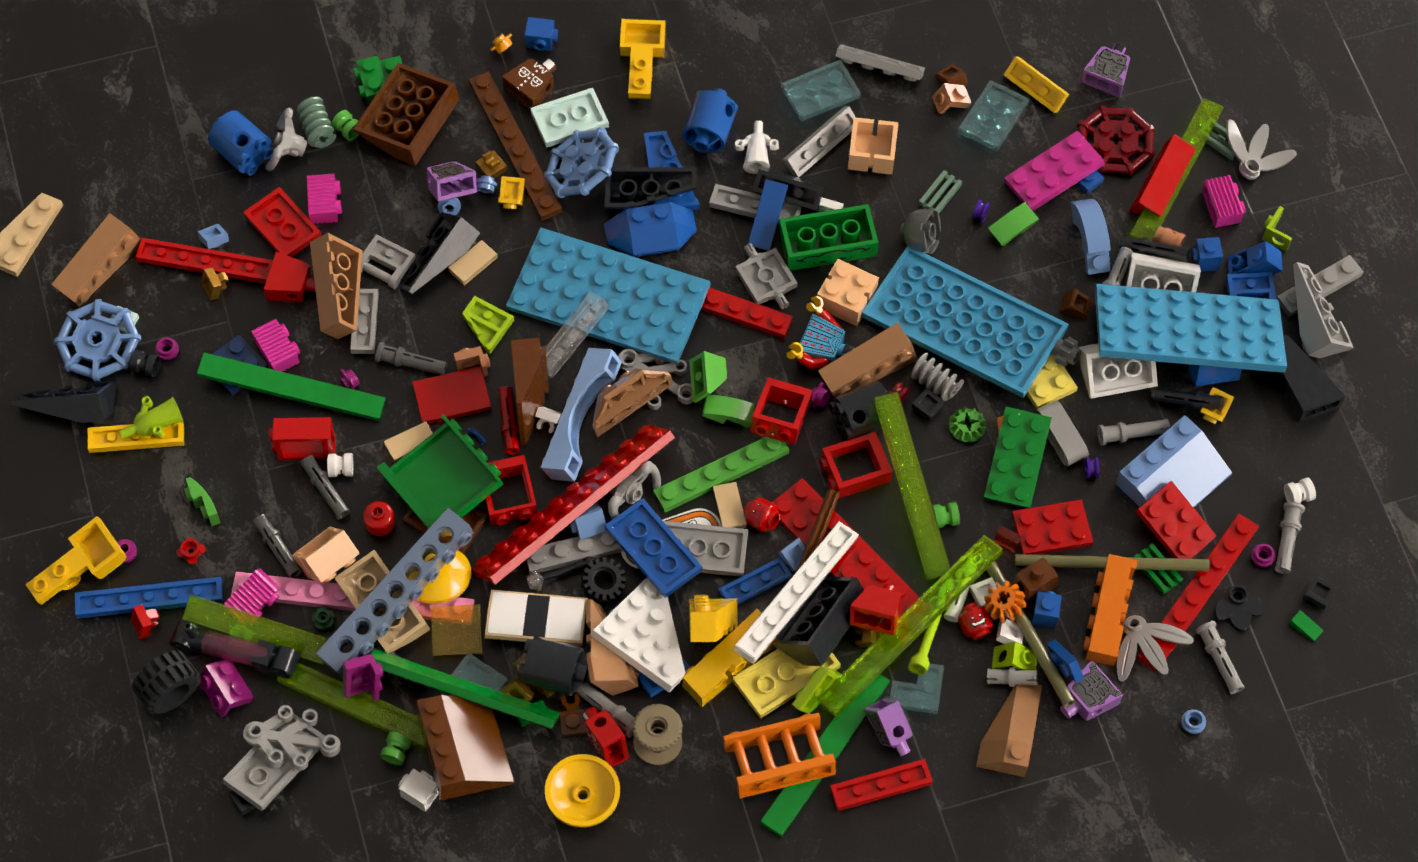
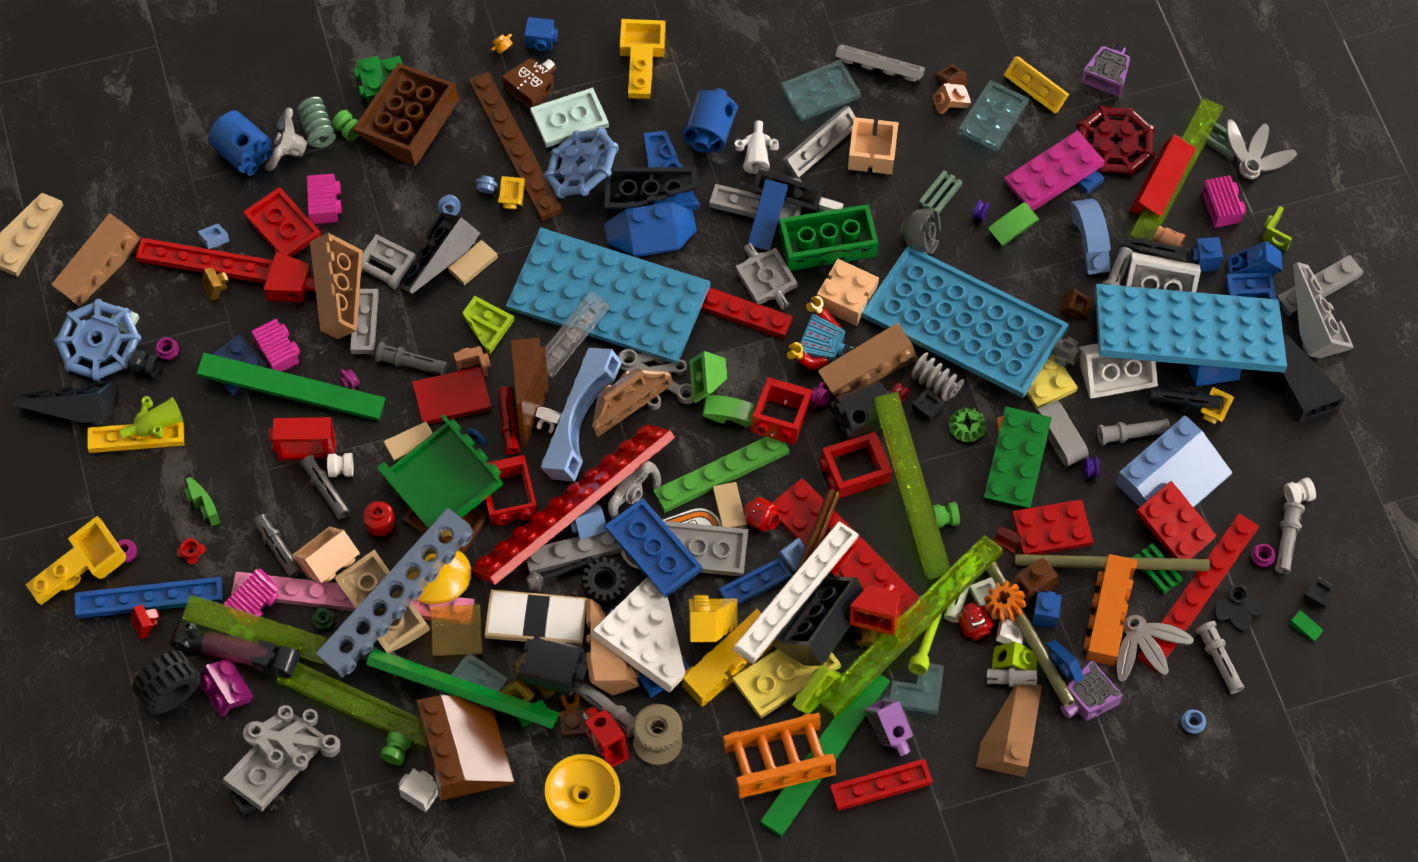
magenta bracket [342,654,383,702] -> none
medium lavender torso [426,162,477,201] -> none
pearl gold tile [476,150,507,178] -> none

